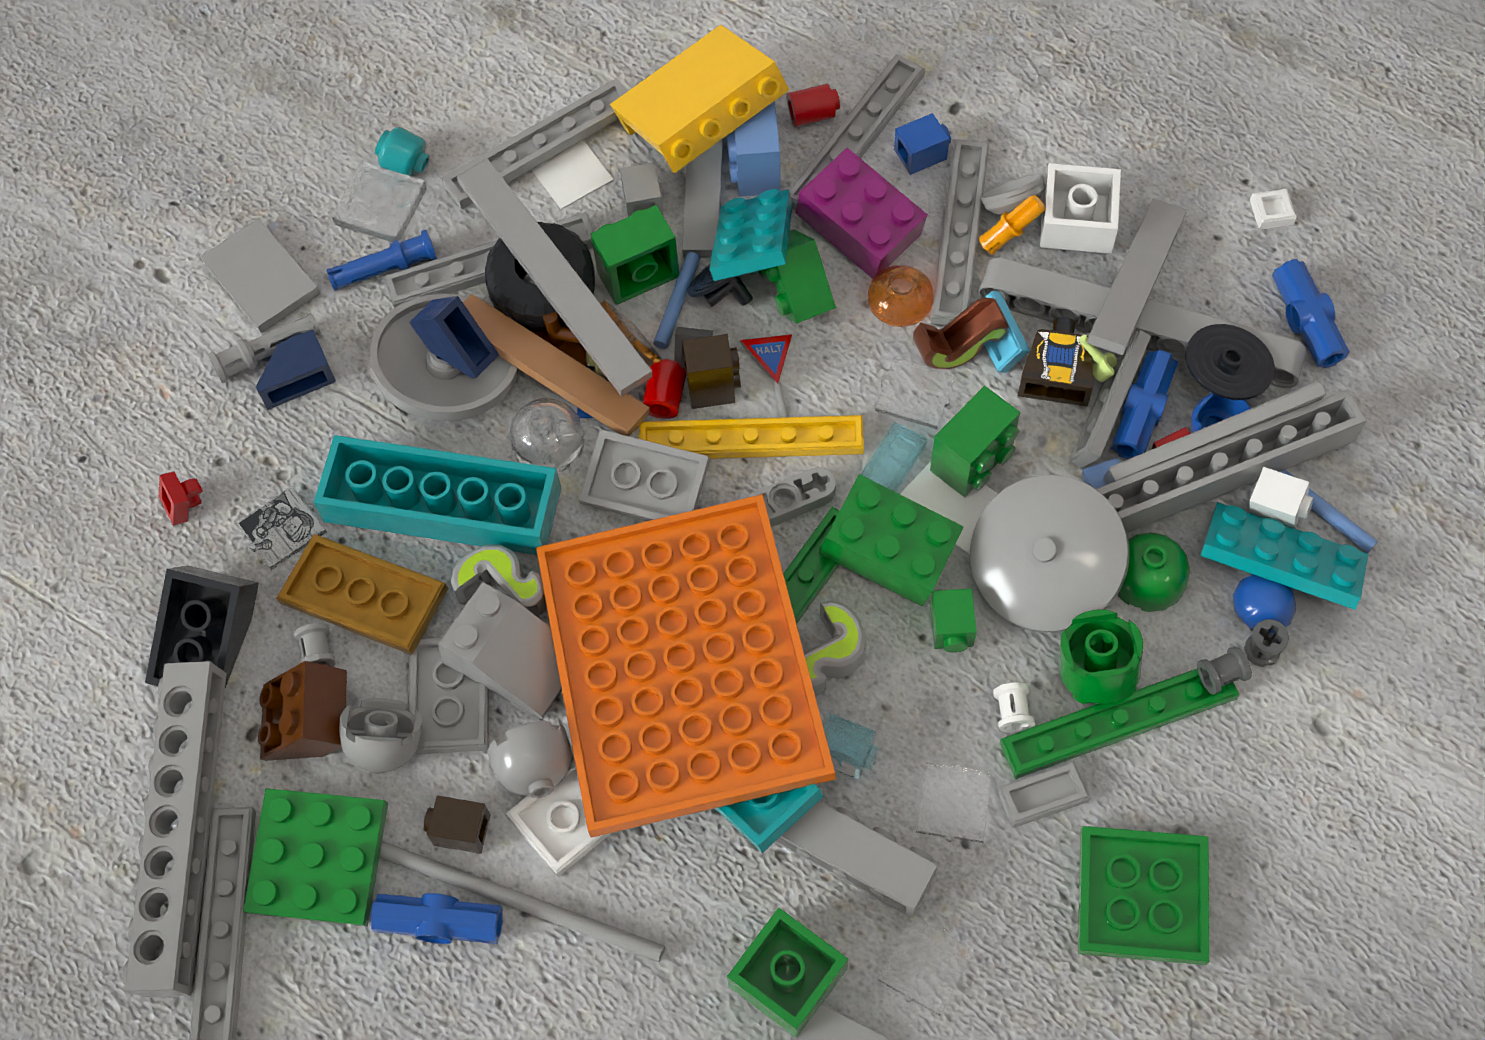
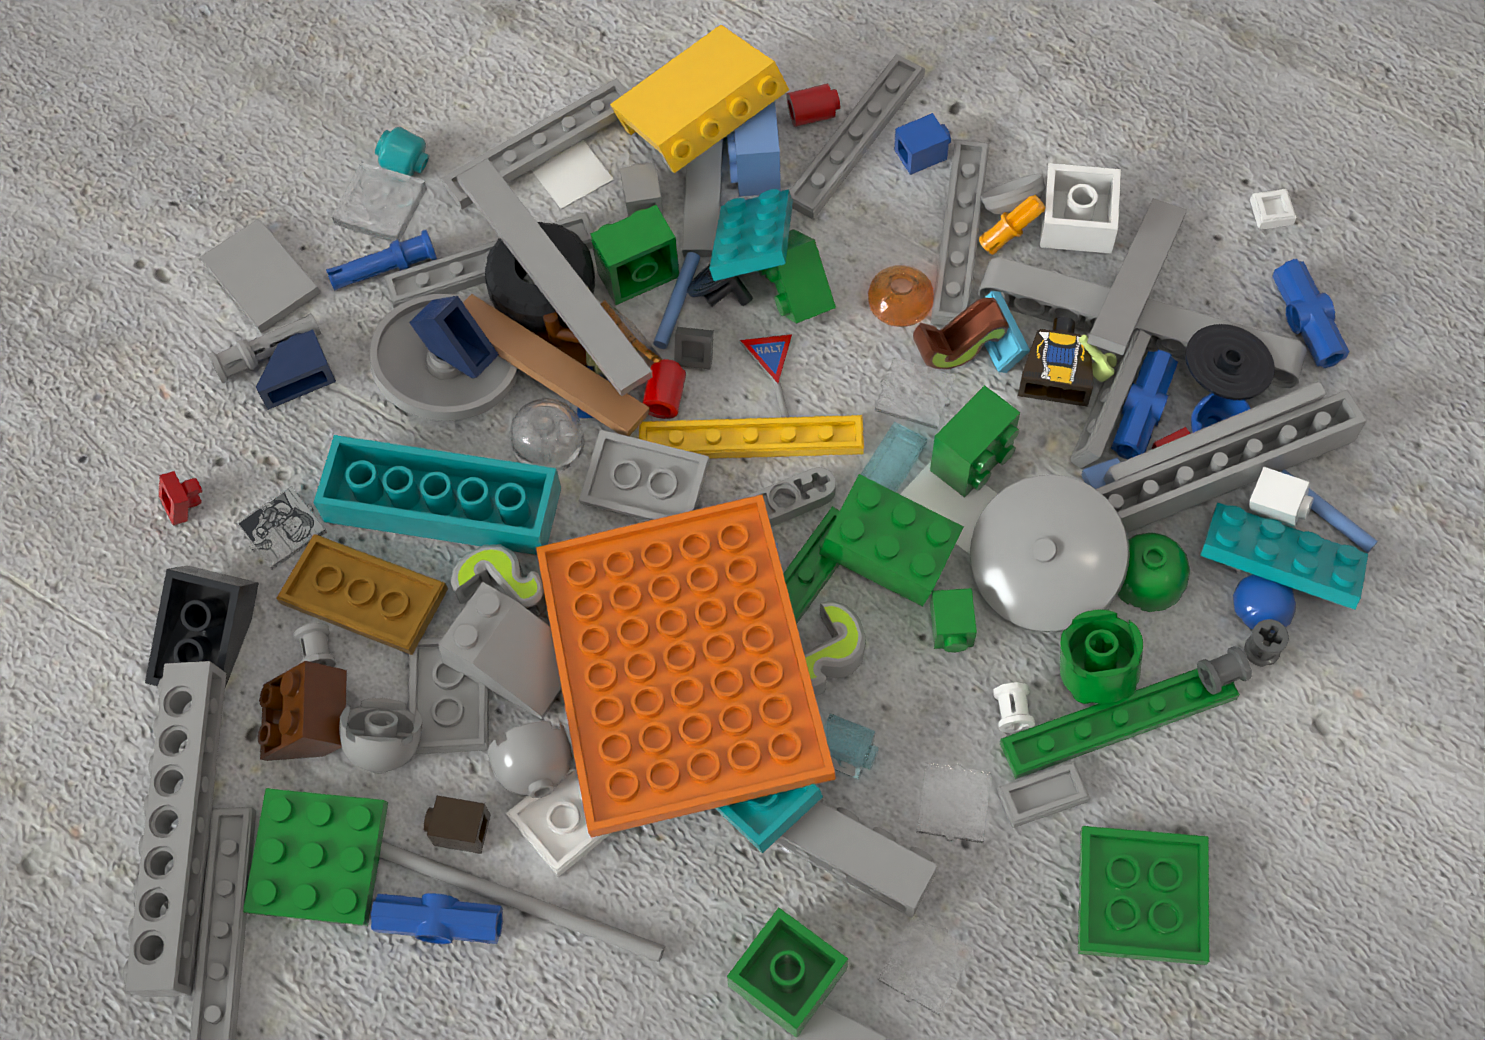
dark brown brick [683,334,741,409] -> none
magenta brick [795,148,928,280] -> none

